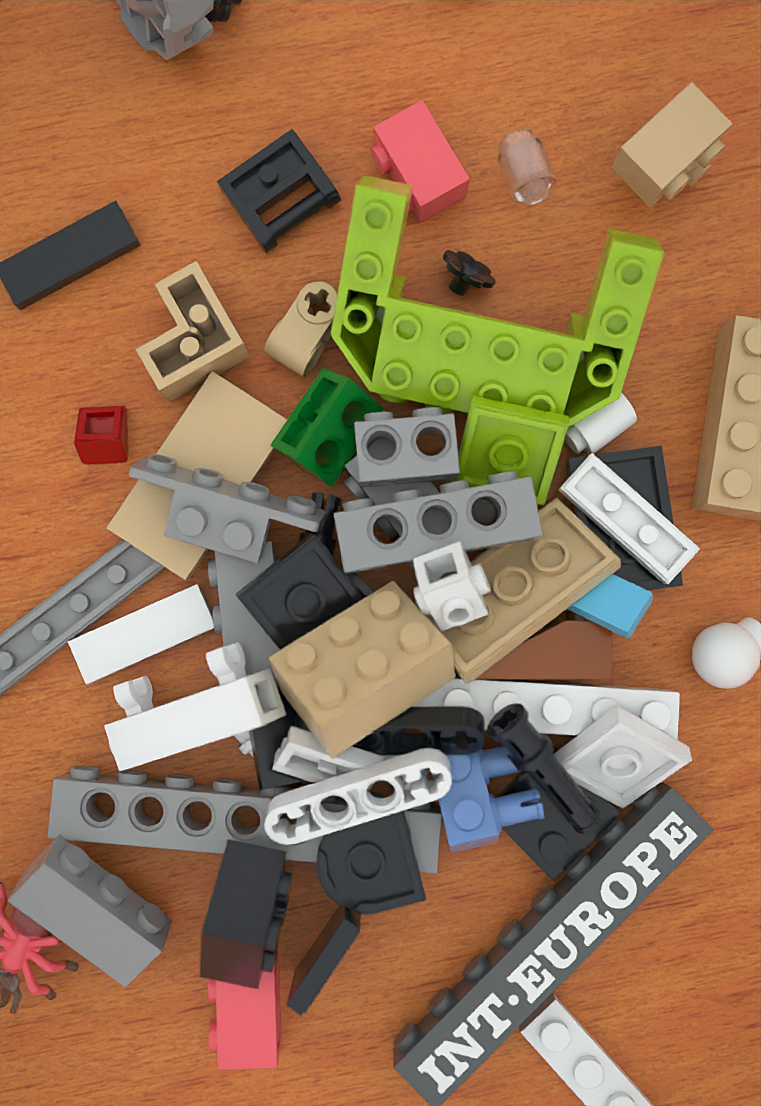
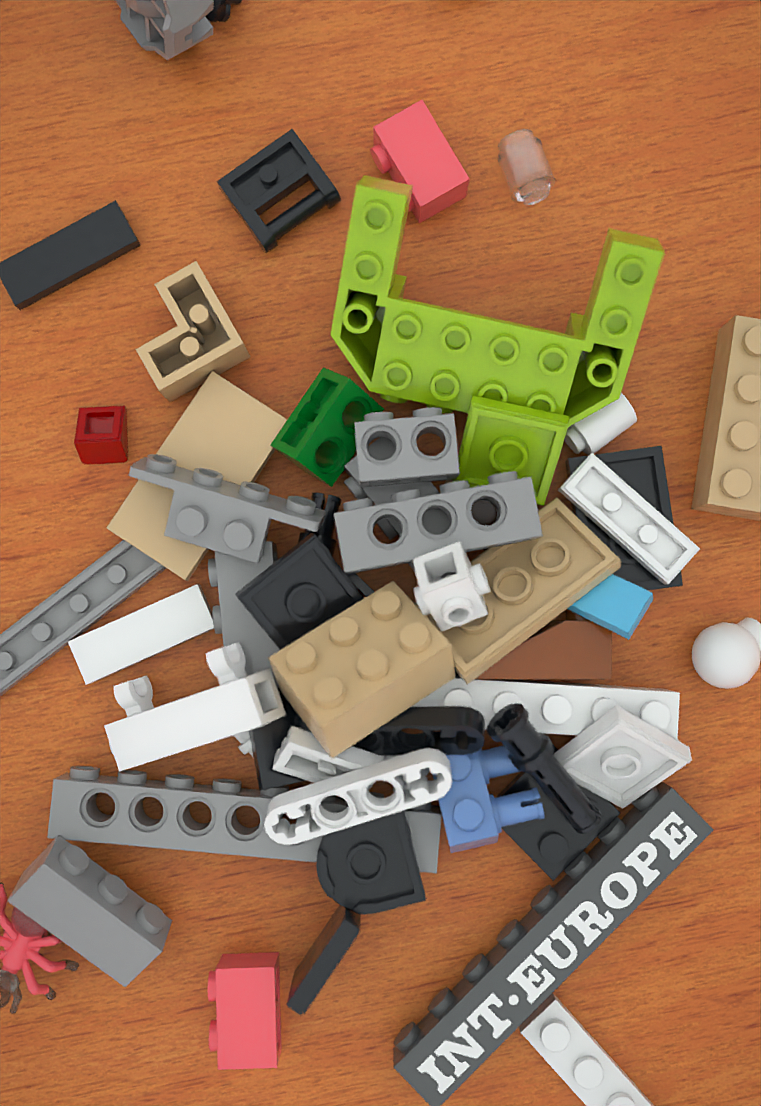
black brick [200,839,293,989] -> none
tan piece [264,281,337,377] -> none
black plant [443,250,496,296] -> none
tan brick [611,82,733,208] -> none

